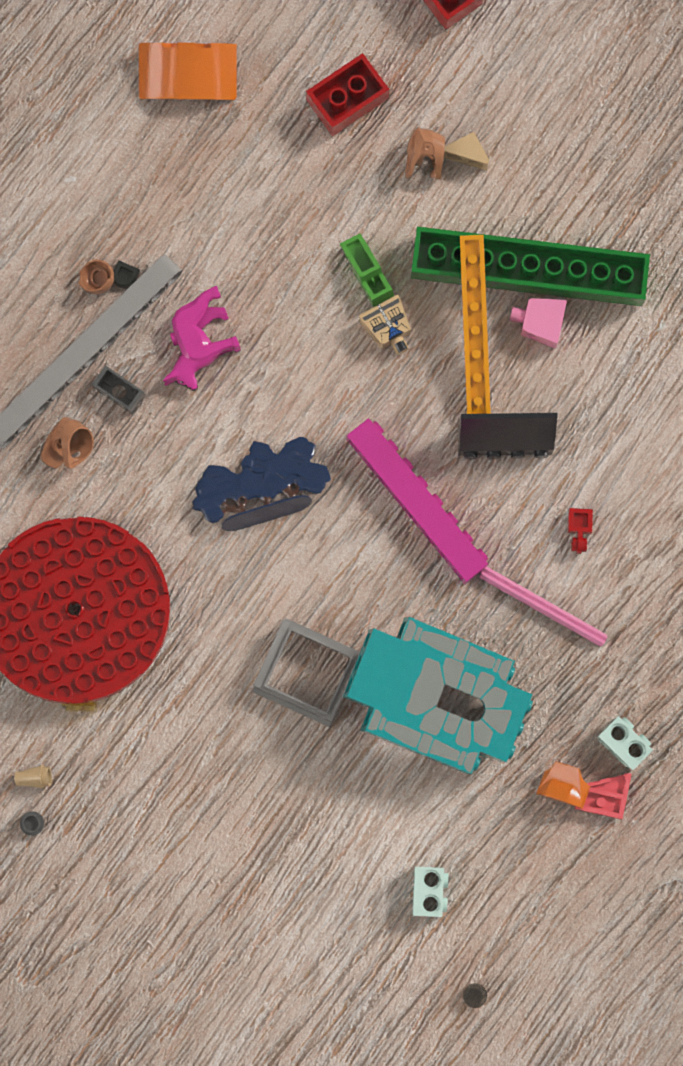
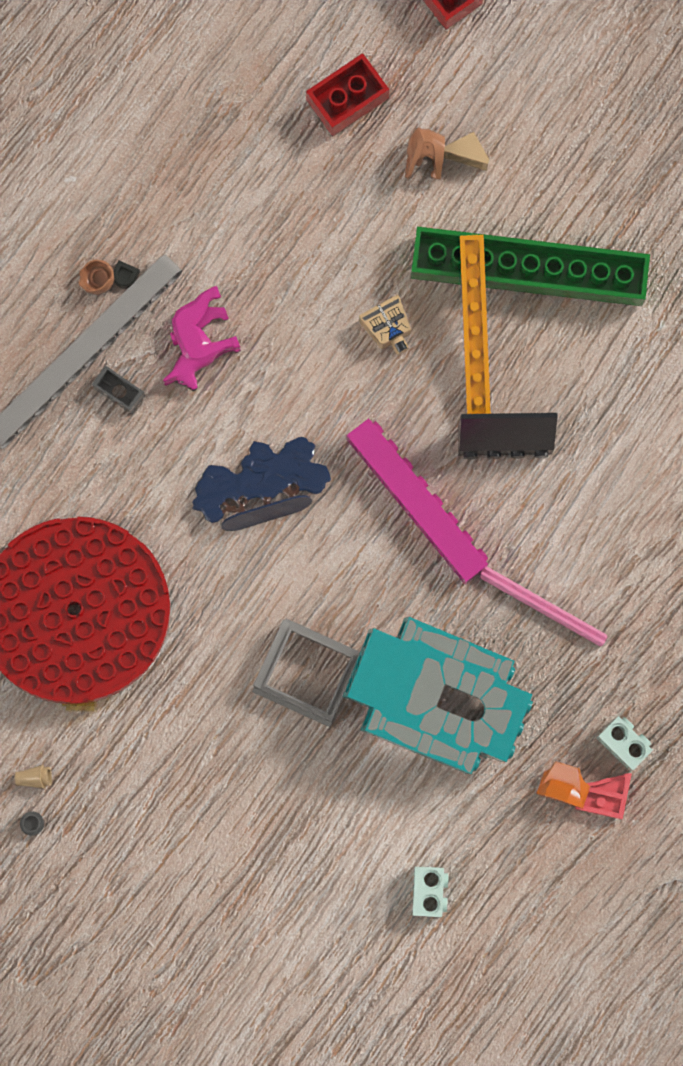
nougat helmet [40,417,94,469] -> none
orange panel [139,42,237,100] -> none
bright green slope [340,233,394,307] -> none
clear smoke plate [463,983,487,1008] -> none
bright pink torso [509,298,567,348] -> none
red plate [568,508,593,554] -> none

